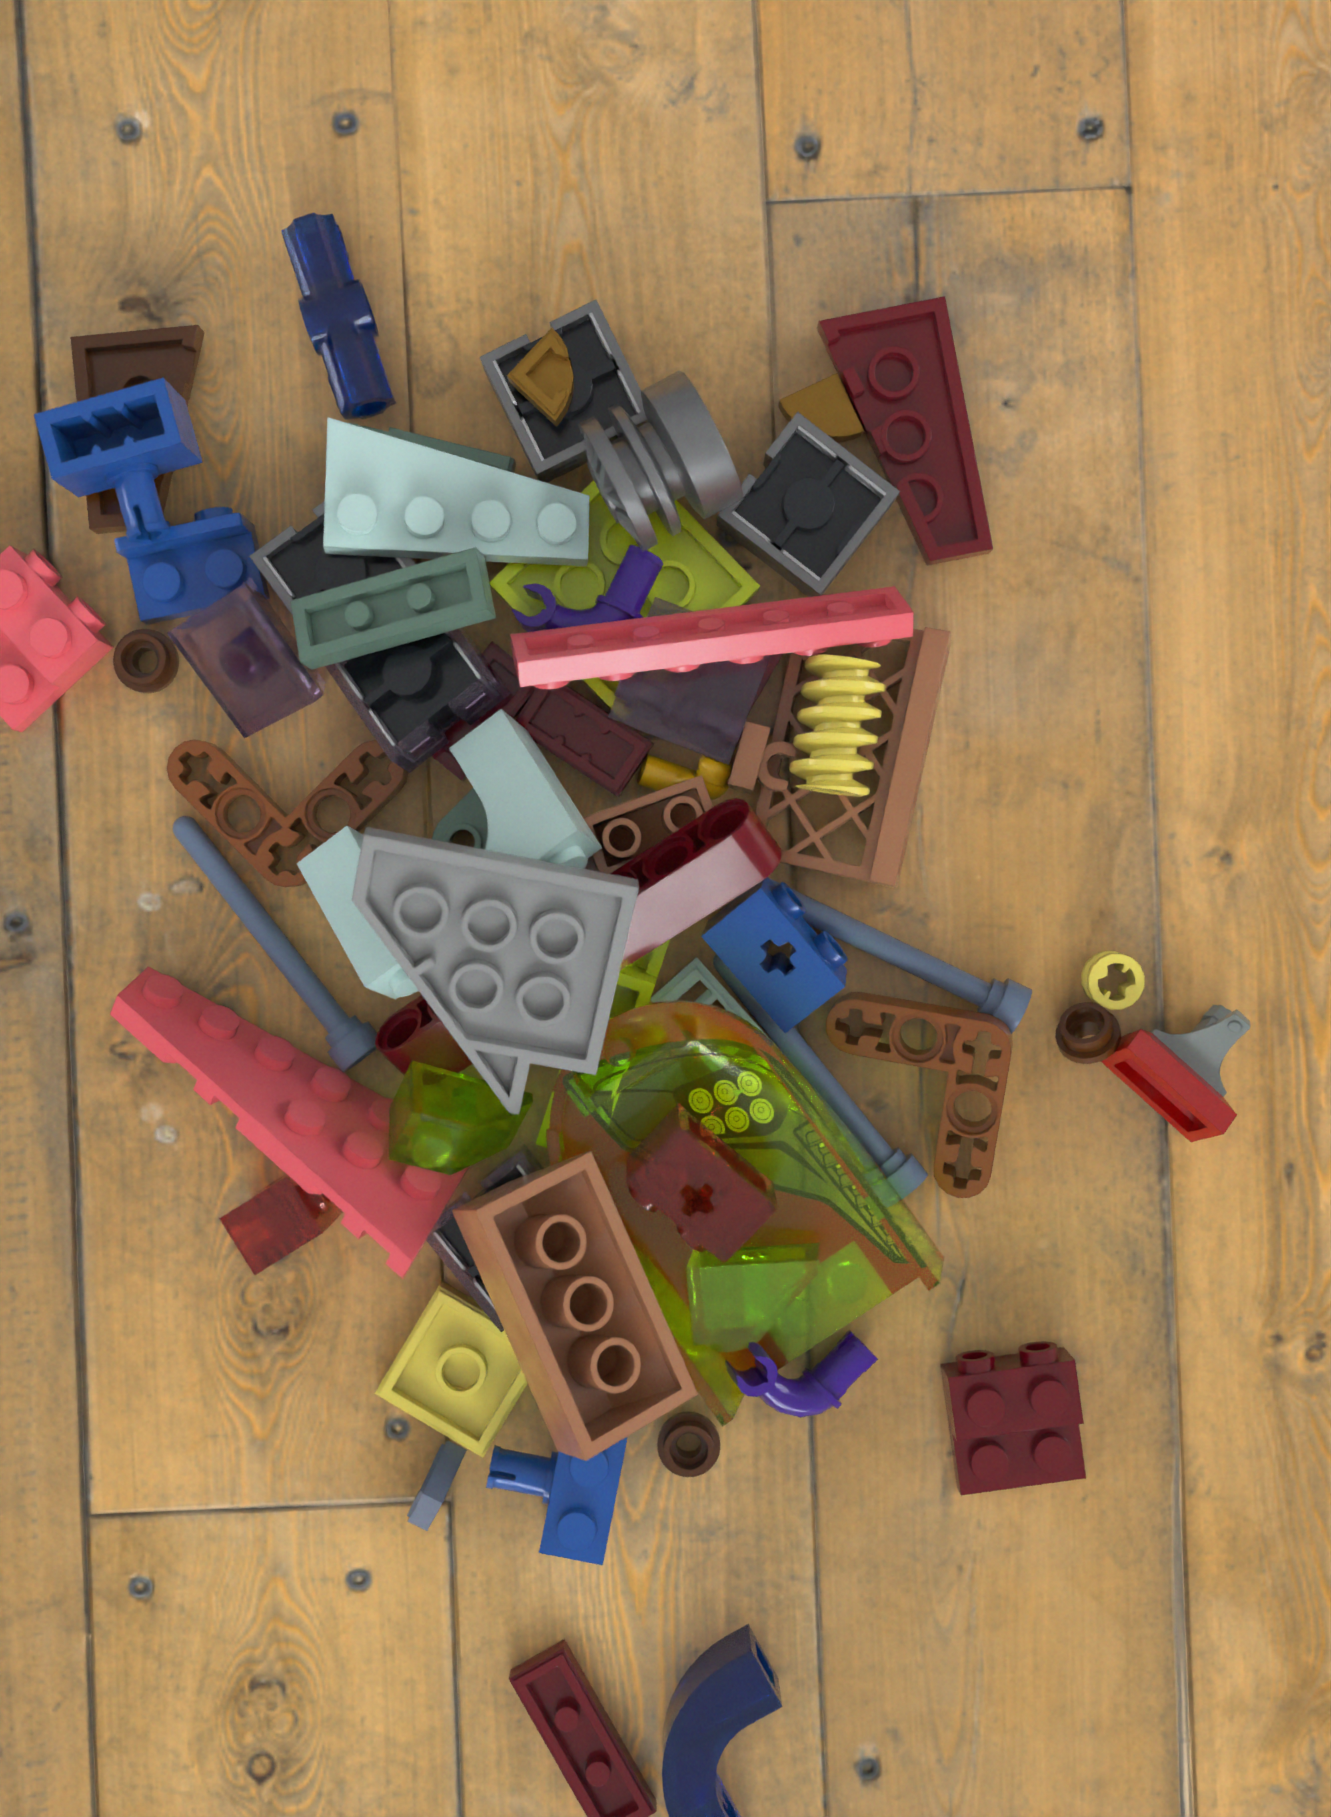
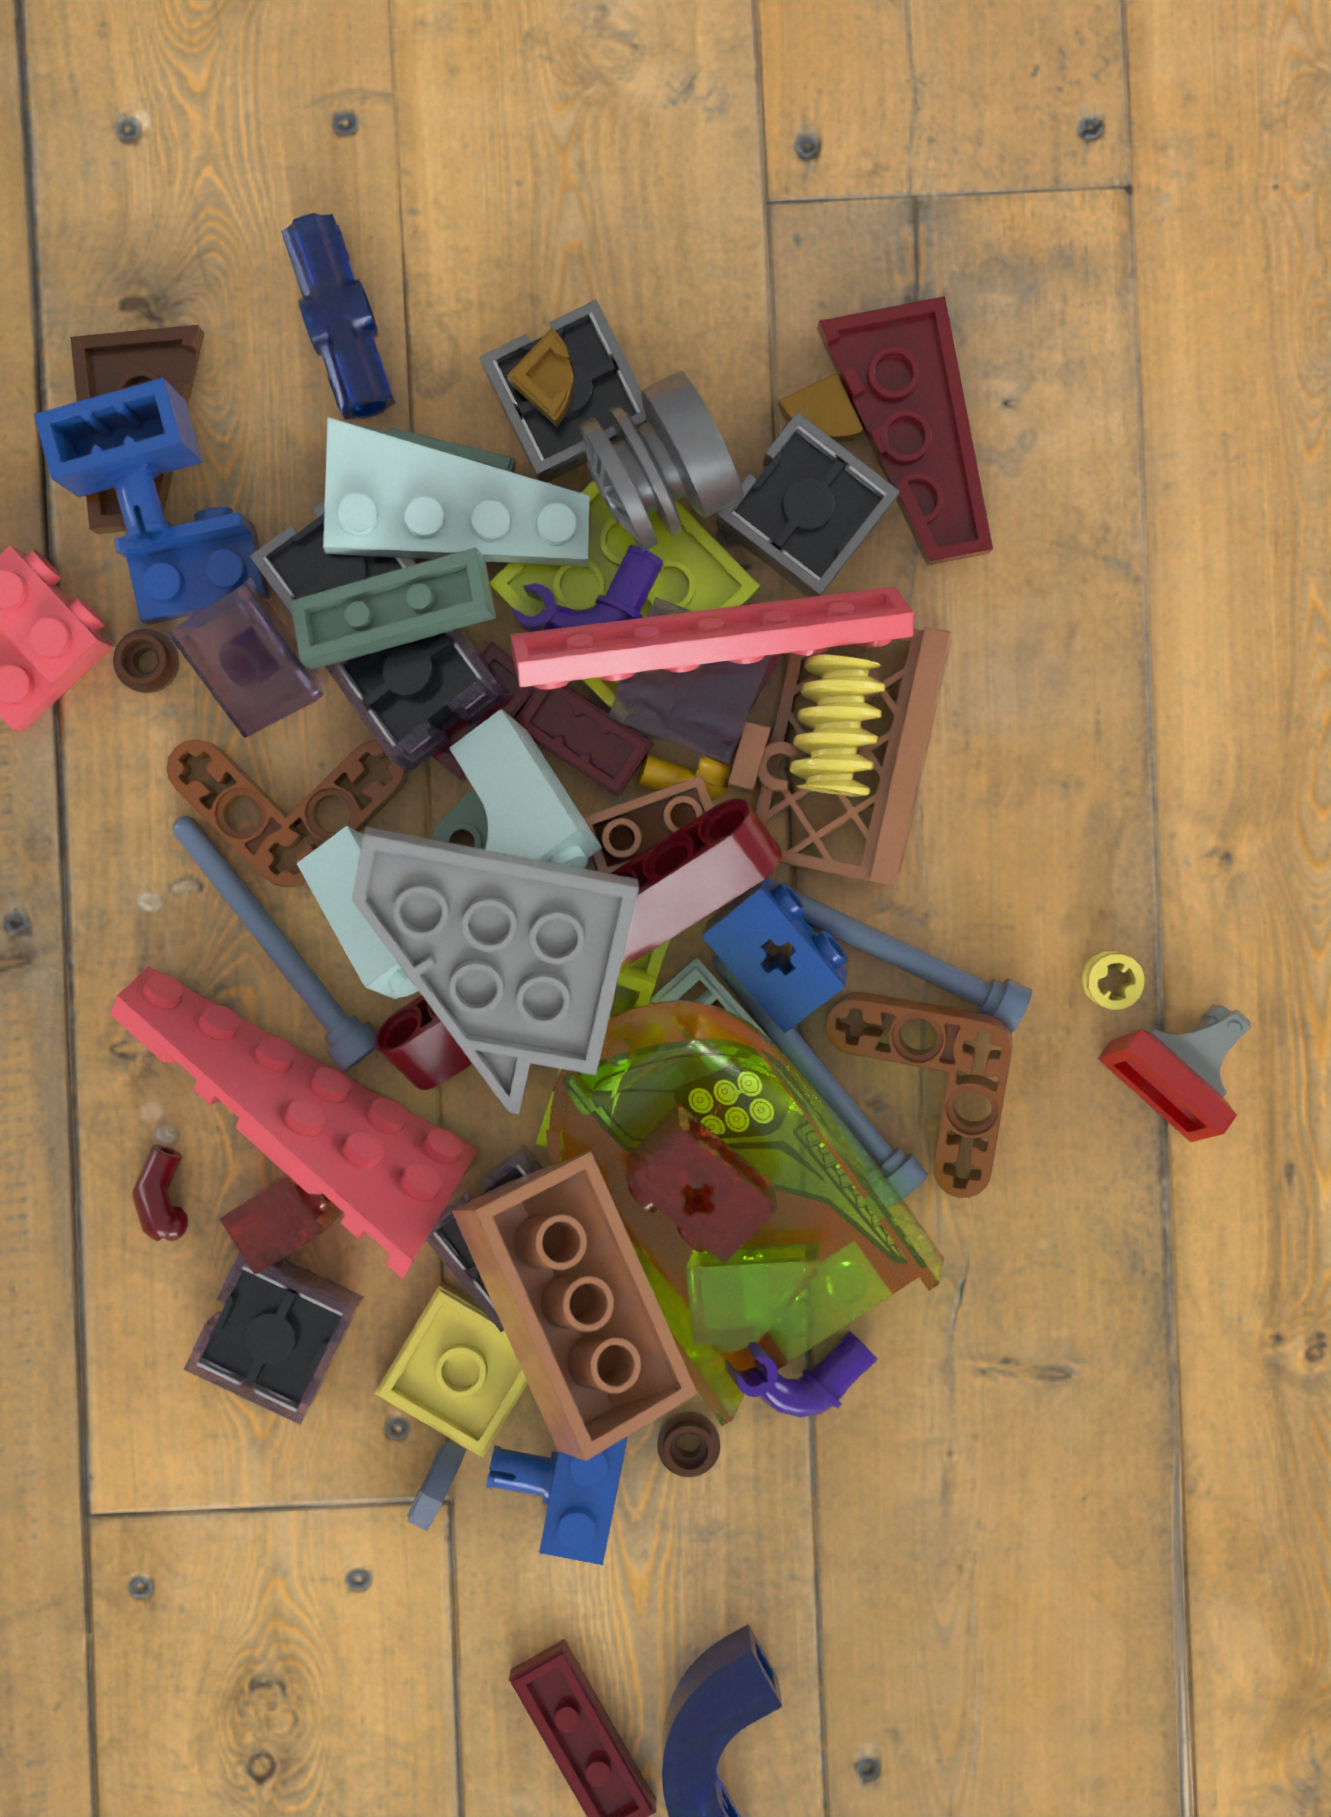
clear neon green slope [389,1060,533,1175] -> none
dark red plate [940,1341,1086,1496] -> none
reddish brown plate [1055,1002,1121,1064] -> none
none -> dark red arm [132,1145,189,1242]
none -> piece [183,1243,364,1425]

